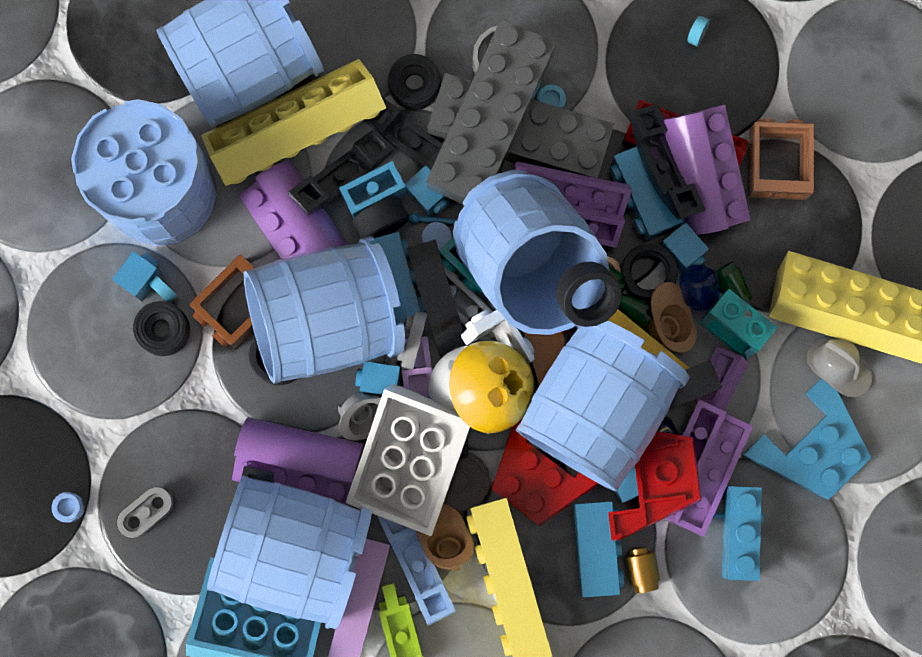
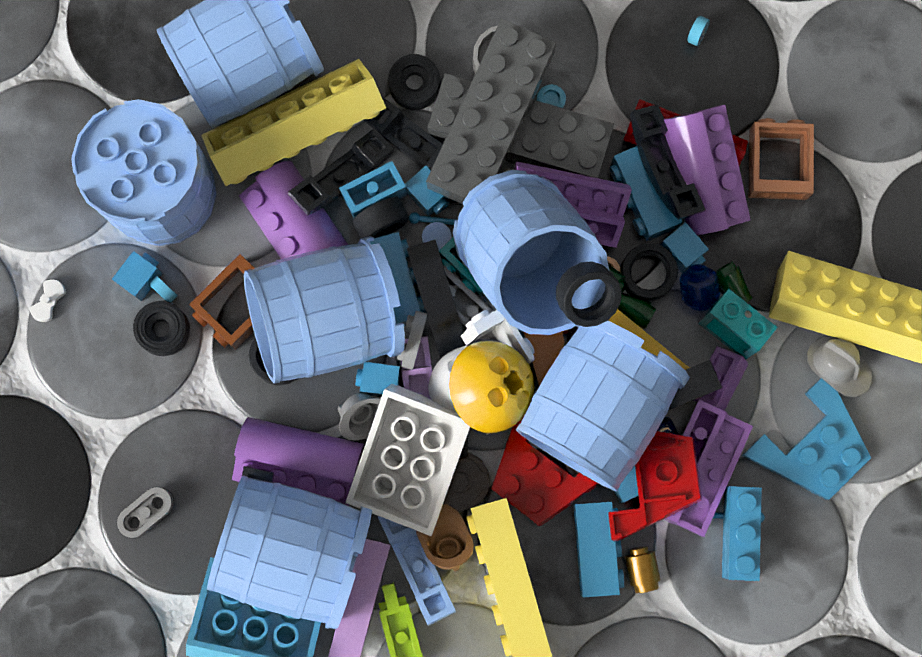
light blue tile [52,492,85,523] -> none
medium nougat piece [648,282,697,353] -> none
none -> white piece [29,280,66,322]

